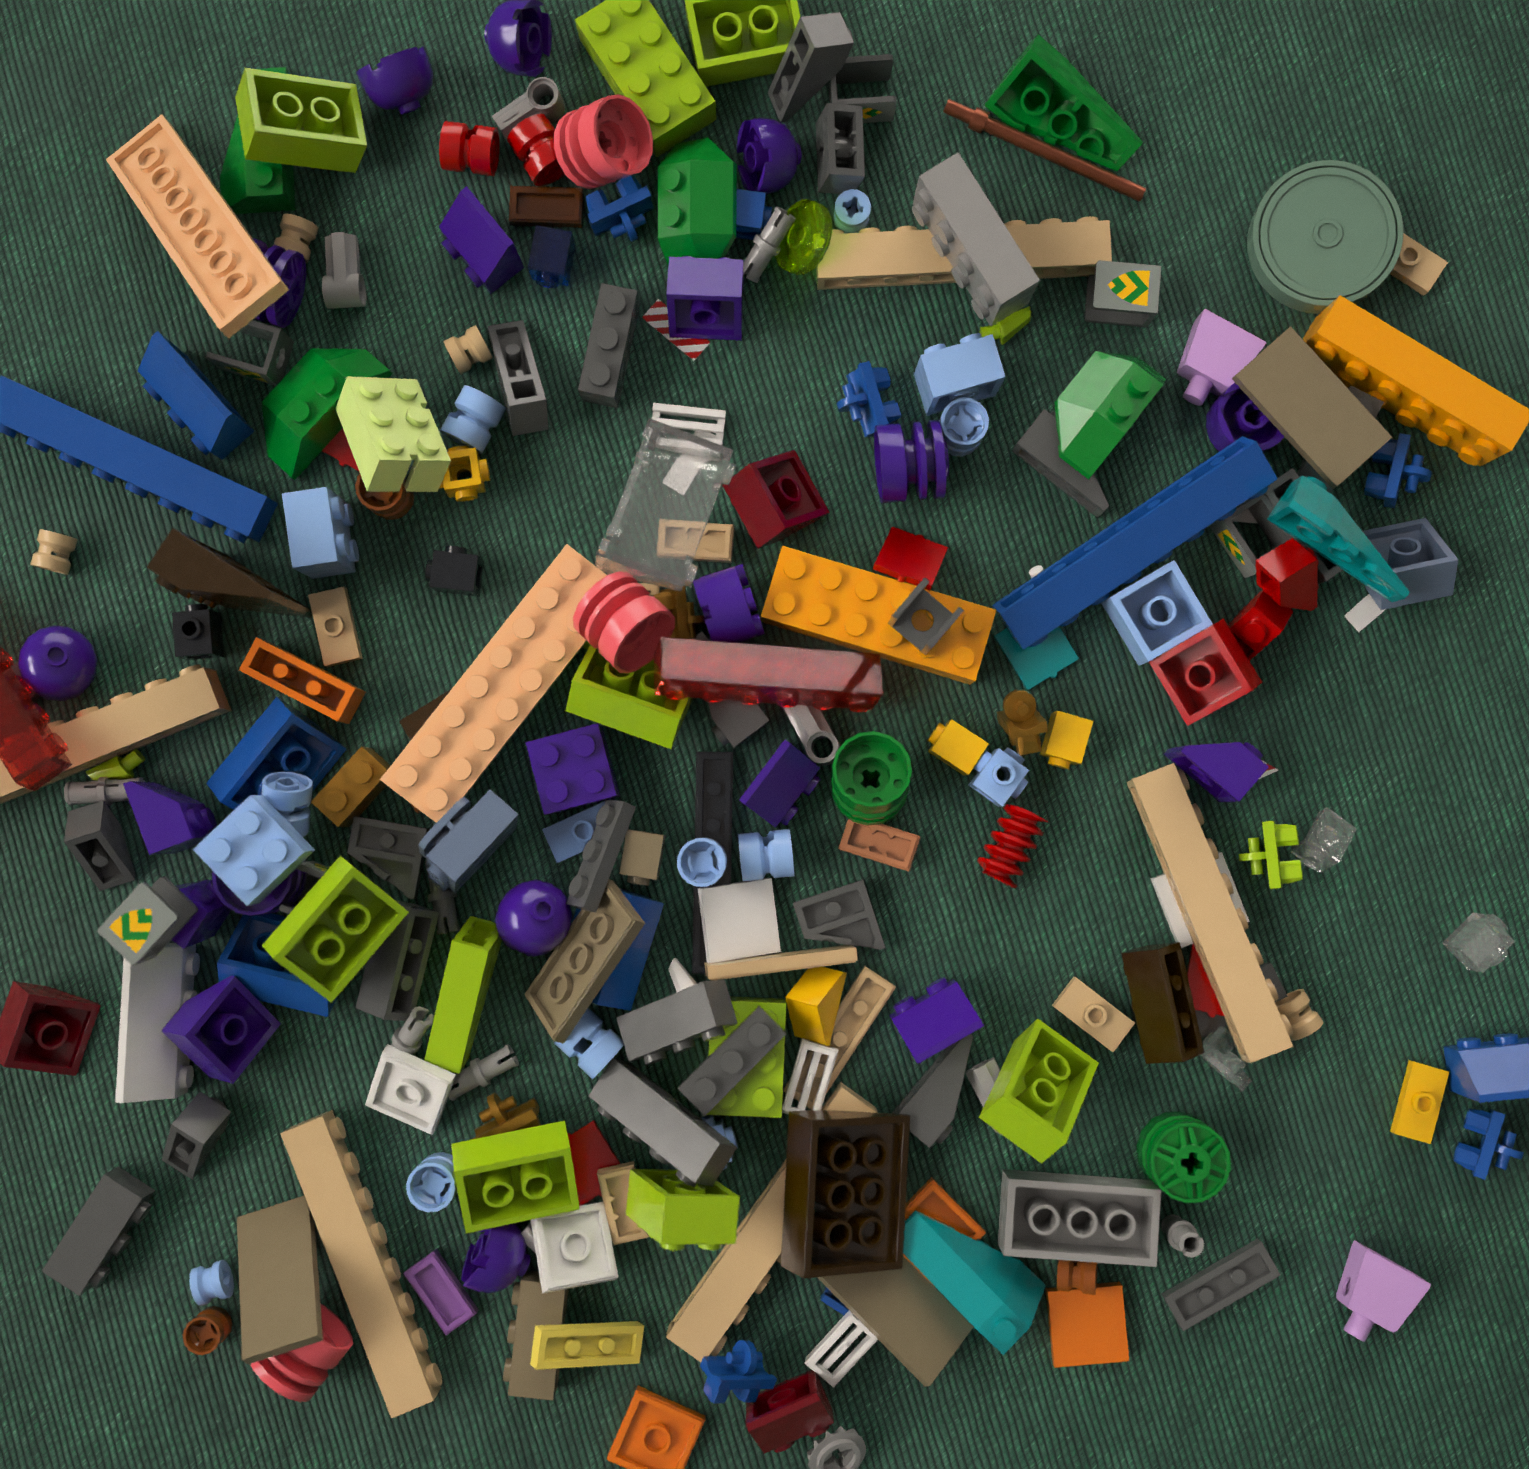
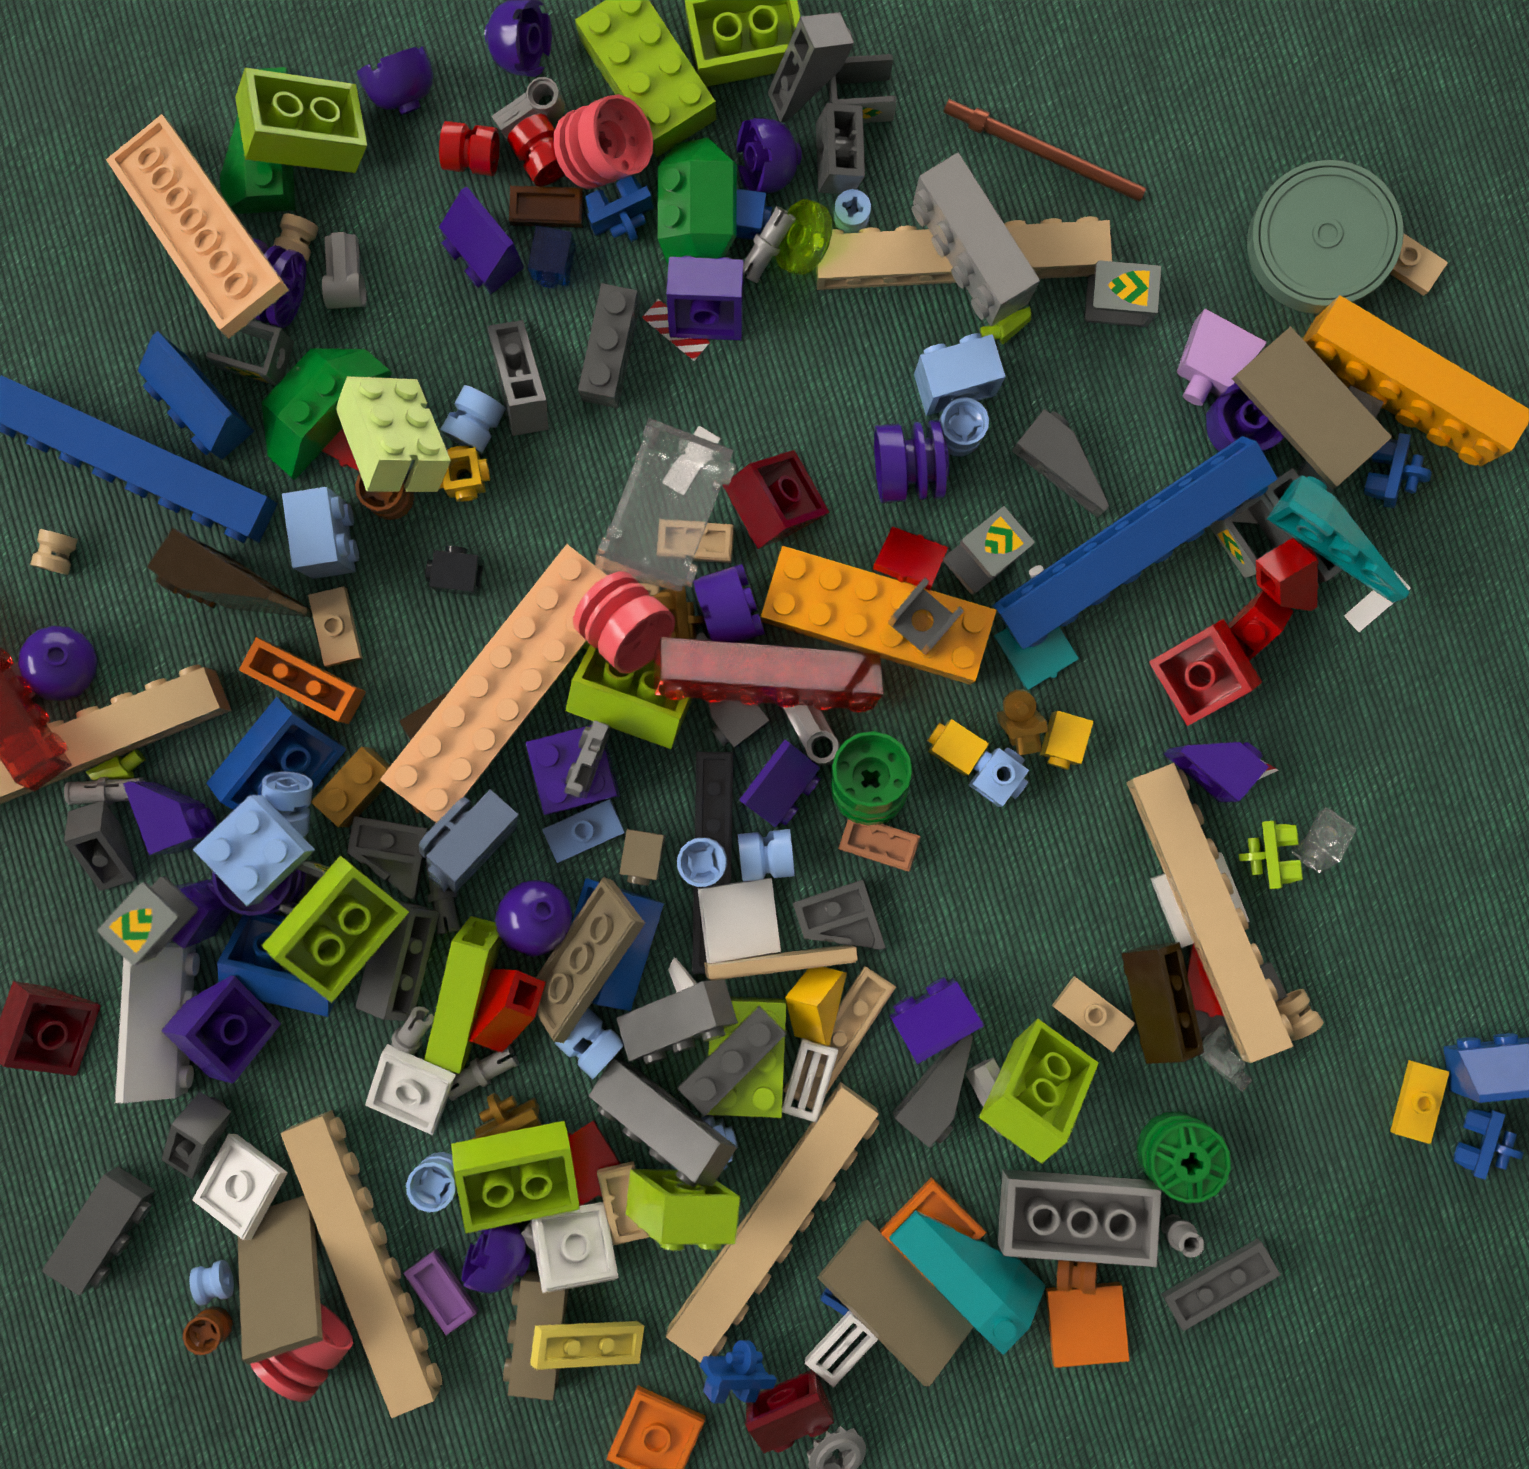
black brick [172,604,224,660] -> none
tan wheel [443,325,493,374] -> none
dark grey plate [566,800,636,913] -> none
white tile [649,403,726,449] -> none
dark brown slope [781,1110,910,1278] -> none
blue hips [837,361,901,437] -> none
red piece [977,804,1049,889] -> none
green wedge [984,34,1143,171] -> none
green wedge [1054,351,1166,480] -> none
light blue brick [1101,560,1213,666] -> none
lavender torso [1336,1240,1431,1342] -> none
sand blue slope [1362,518,1458,610] -> none
clear brick [1442,912,1515,973] -> none
none -> white tile [192,1134,288,1240]
none -> red slope [468,969,546,1052]
none -> dark grey wing [564,720,612,799]
none -> piece [943,506,1035,594]

